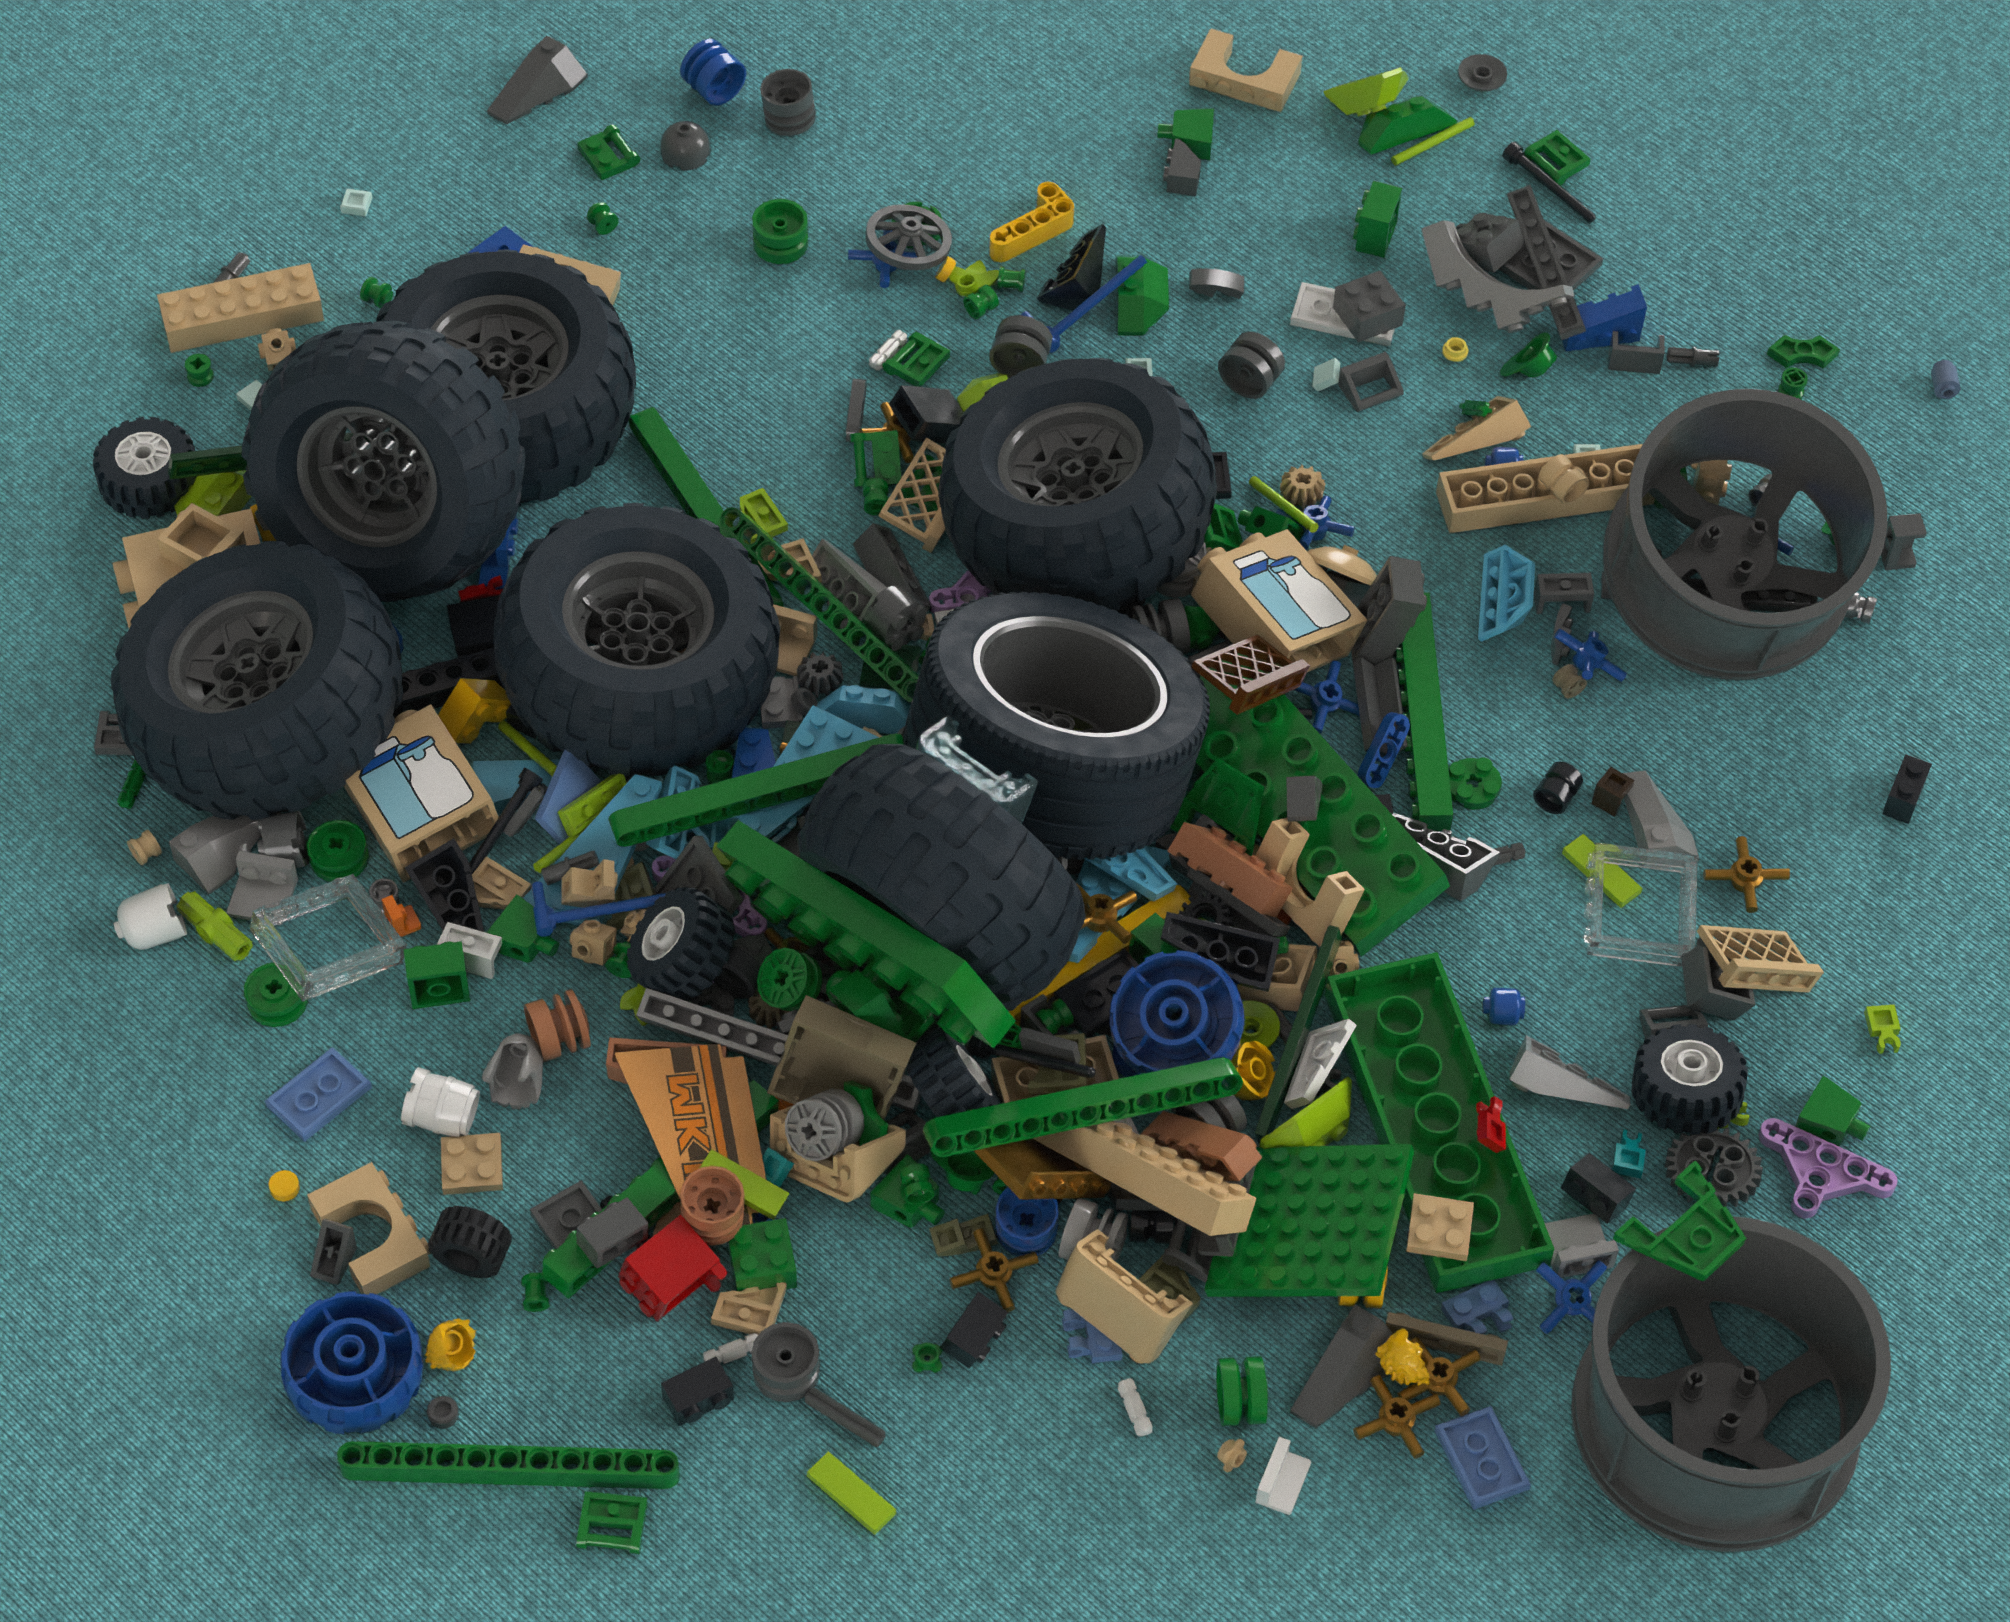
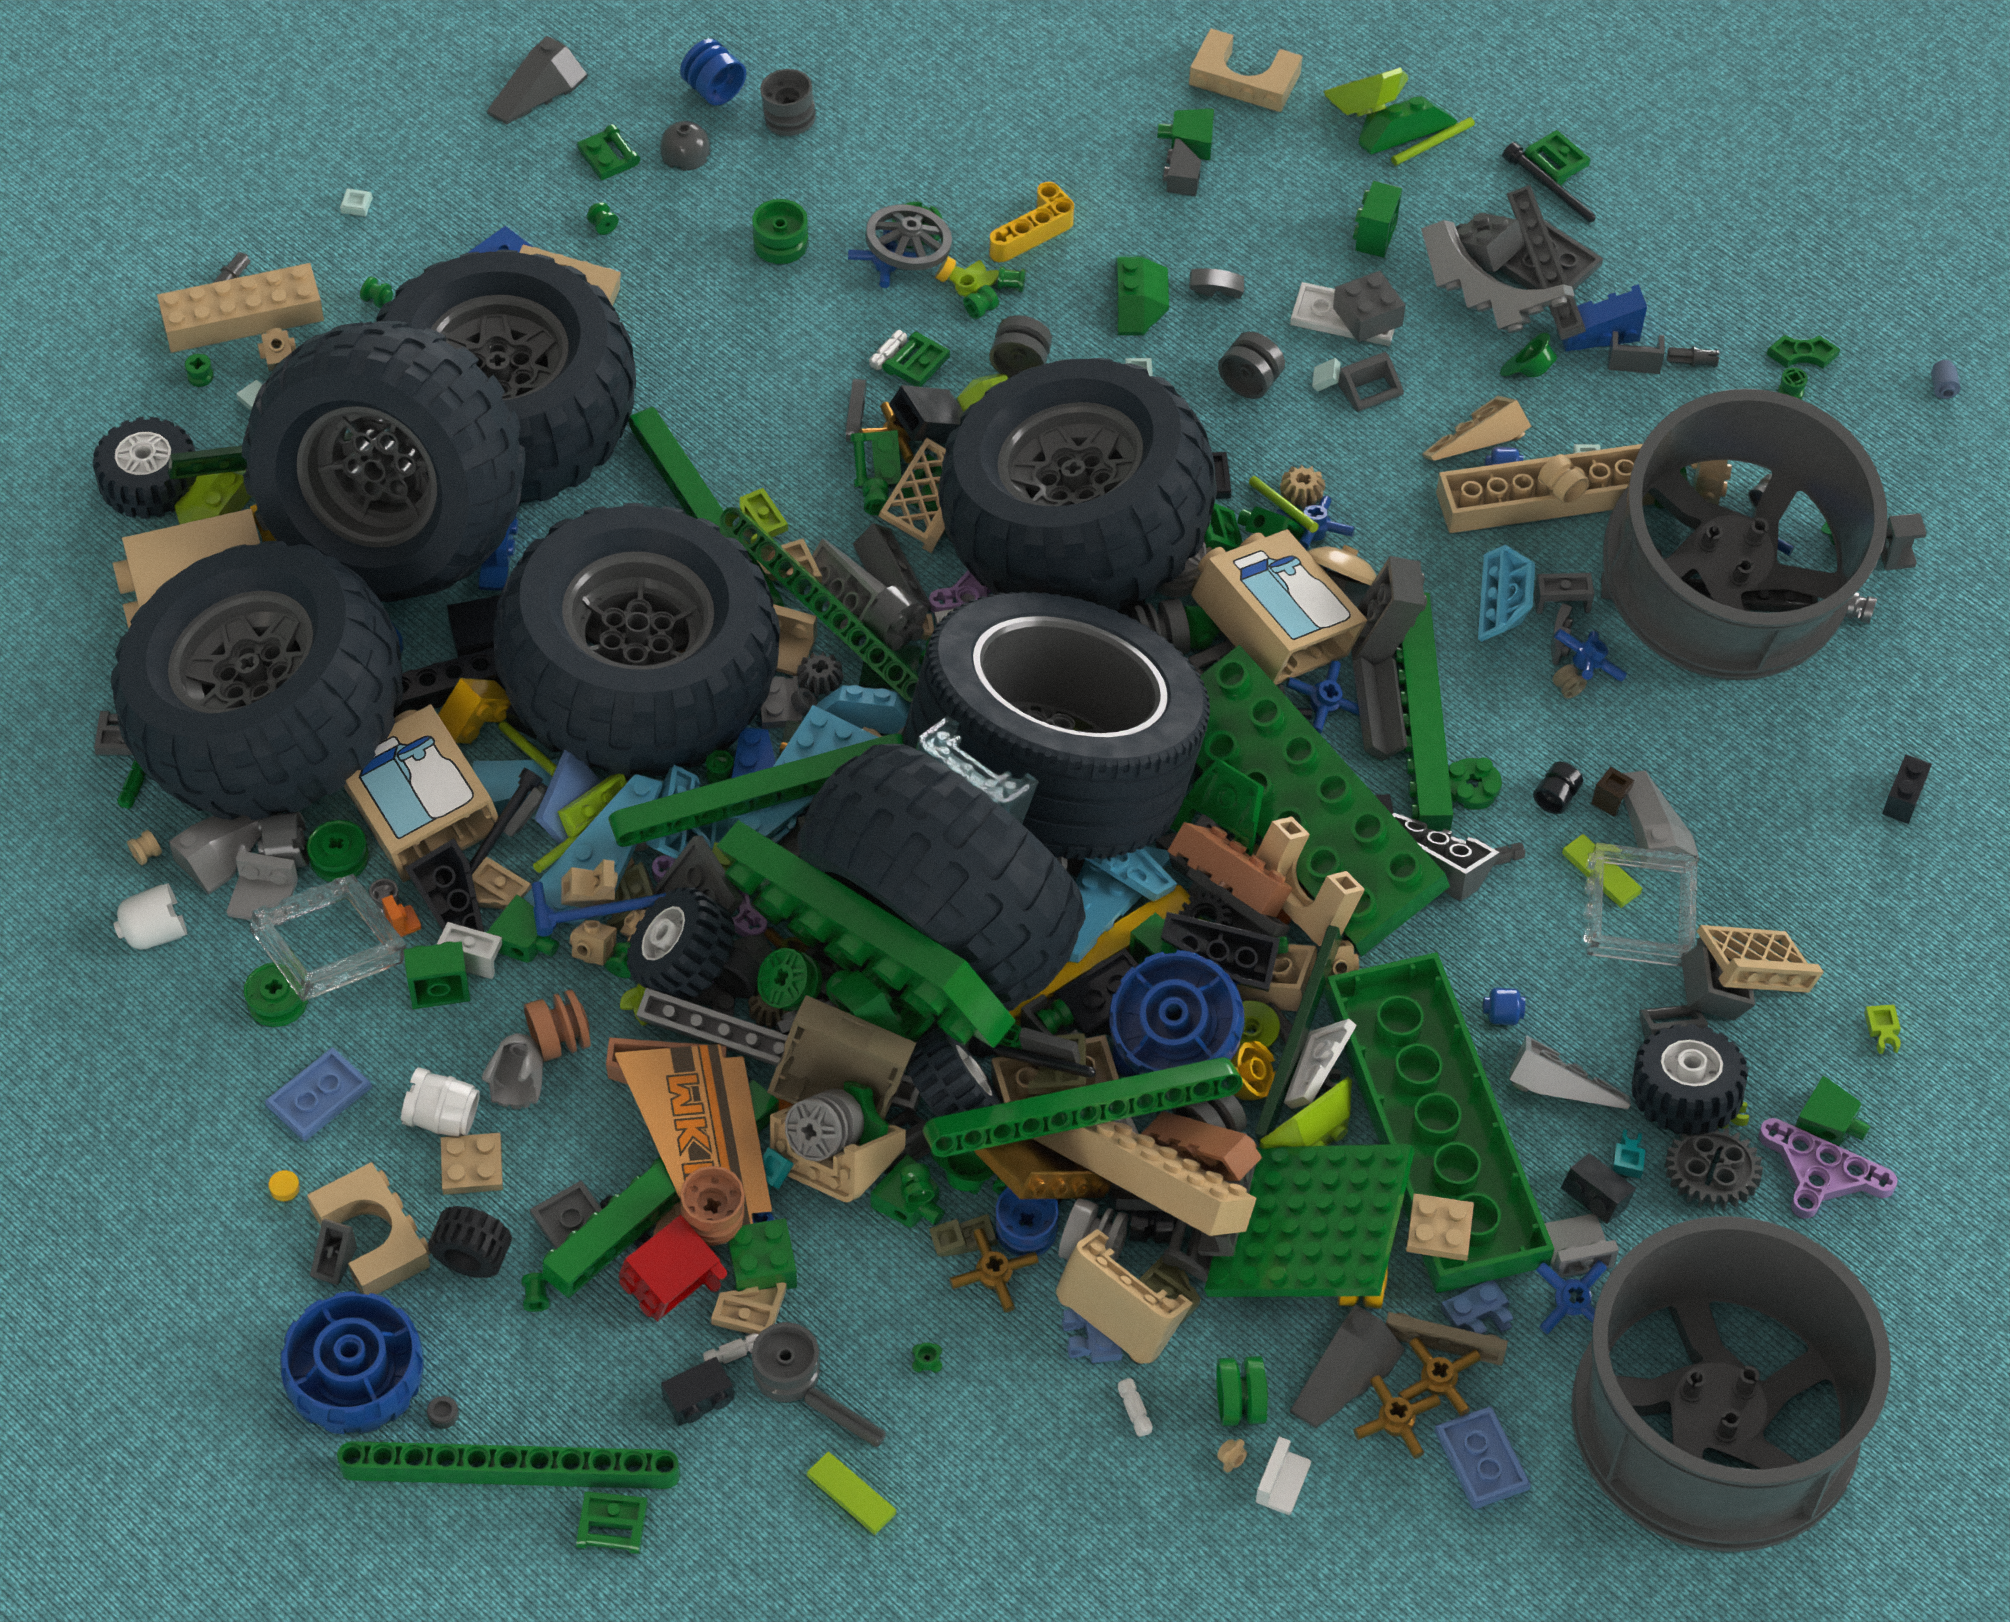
tan window [157,503,246,569] -> none
lime piece [176,891,253,961] -> none
yellow hair [425,1319,476,1372] -> none
red plate [458,575,503,603] -> none
dark grey axle [541,851,599,886] -> none
dark grey brick [576,1197,648,1269] -> none
lime tile [700,1149,789,1220] -> none
black brick [939,1291,1008,1368] -> none
blue bar [1021,255,1147,353] -> none
black wedge [1037,224,1106,311] -> none
pearl gold bar [1076,883,1137,944] -> none
reddish brown fence [1191,634,1310,715] -> none
dark grey slope [1286,776,1323,822] -> none
blue beam [1357,712,1410,789] -> none
yellow hair [1375,1329,1430,1386] -> none
light yellow plate [1442,337,1468,362] -> none
dark grey dish [1458,54,1507,91] -> none
green axle [1459,400,1492,417] -> none
red plate [1476,1096,1506,1153] -> none
green wing [1613,1161,1746,1282] -> none
pearl gold bar [1703,836,1790,913] -> none

